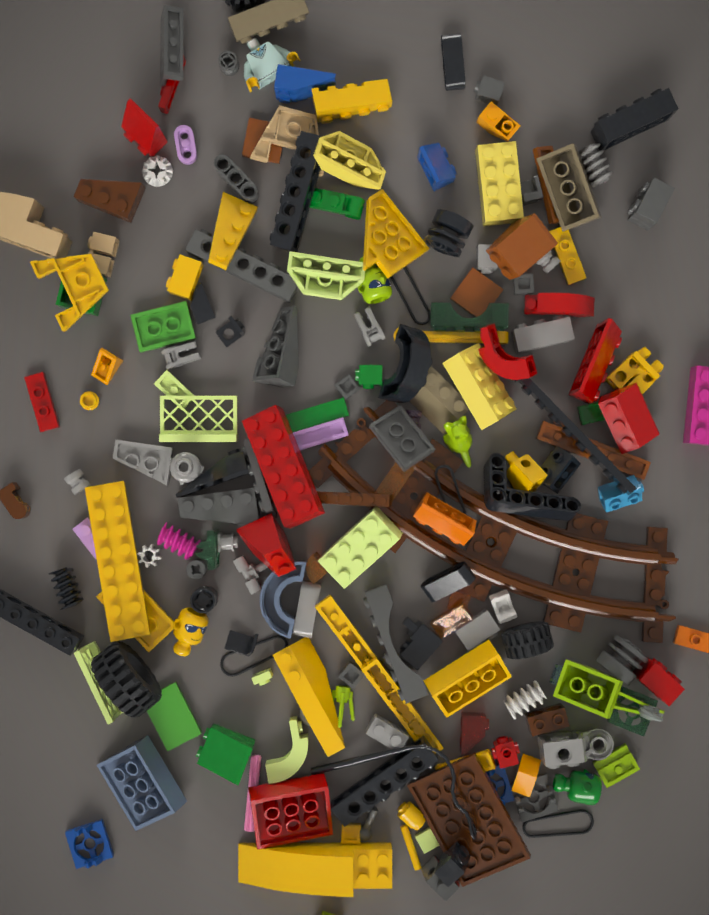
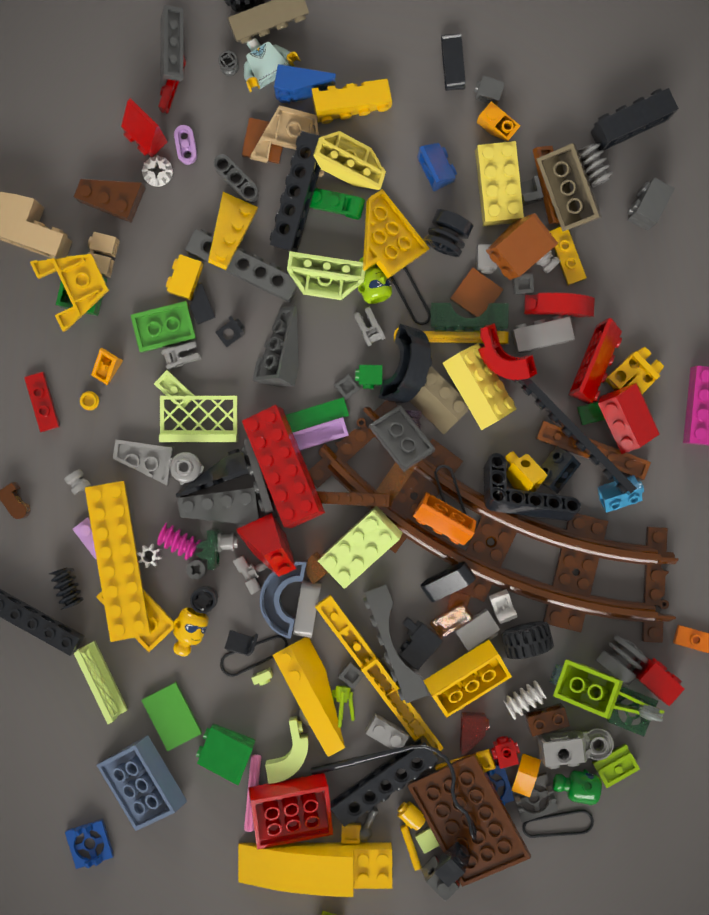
black tyre [91,641,162,718] -> none
lime animal [443,416,473,468] -> none

